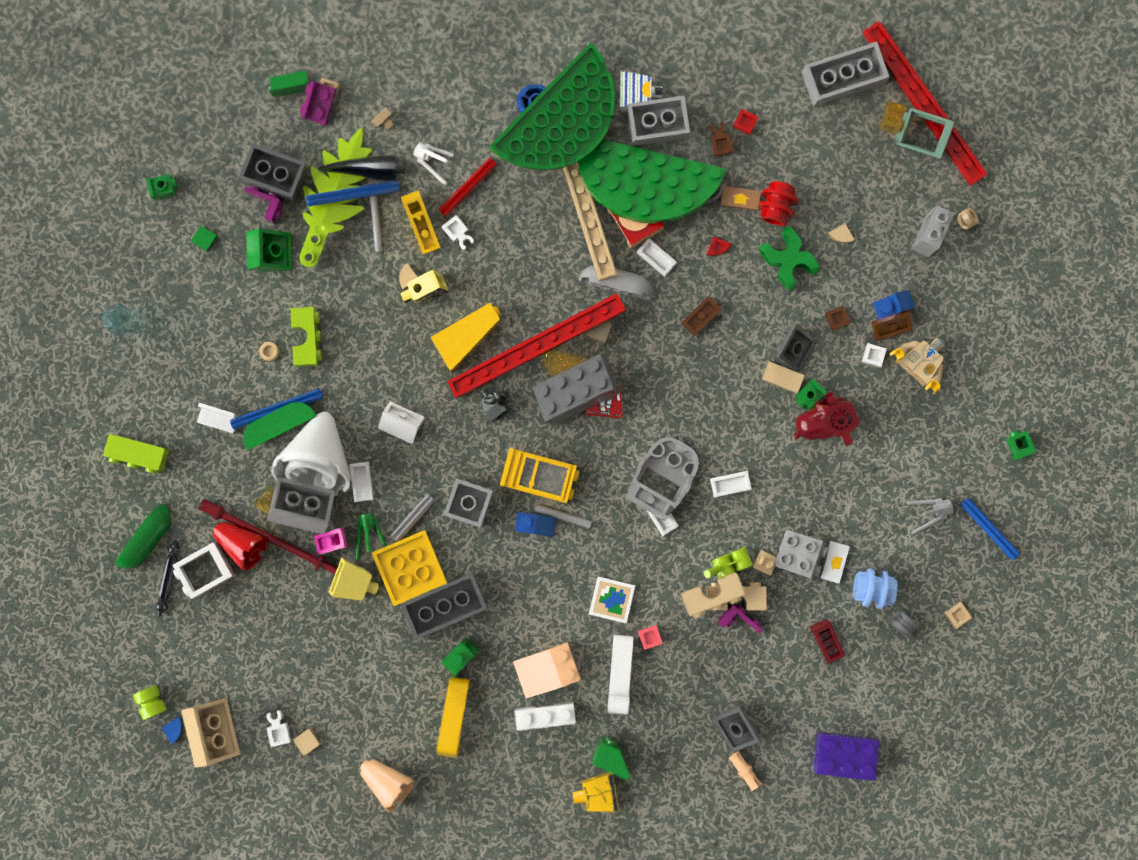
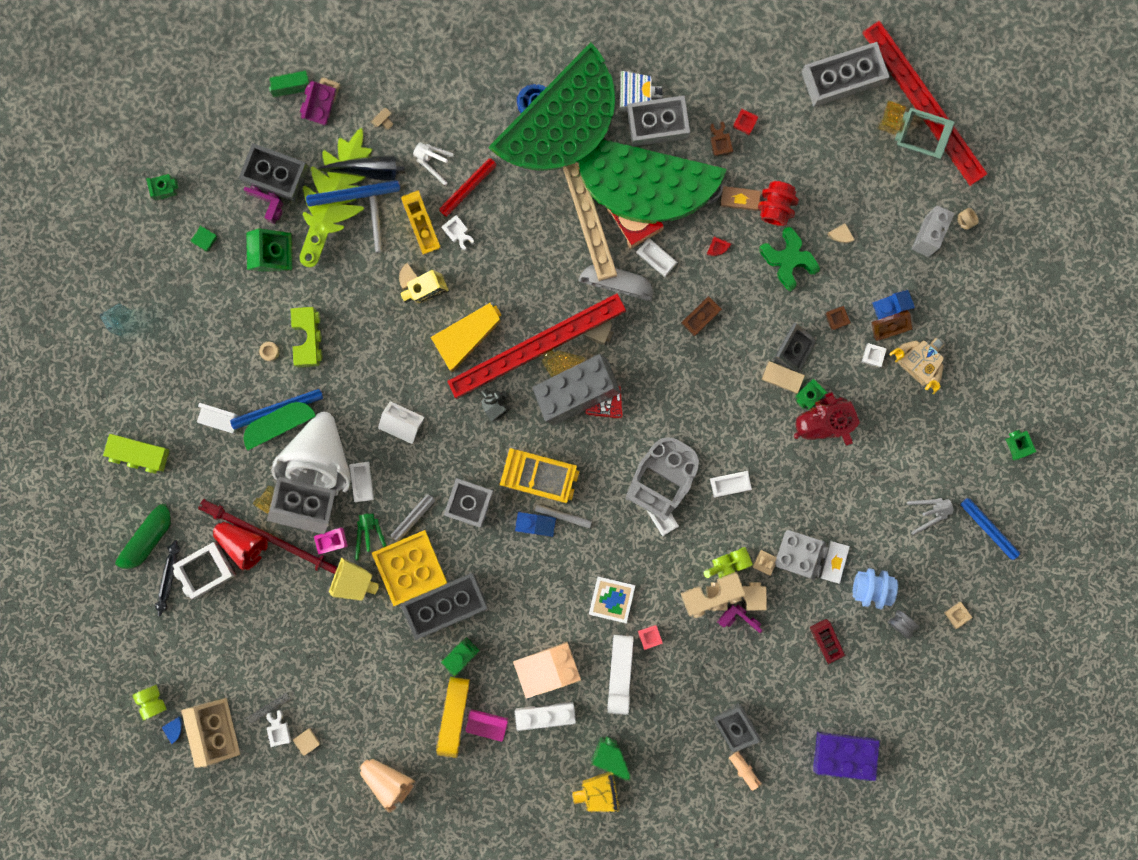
none -> dark pink panel [466,709,508,742]

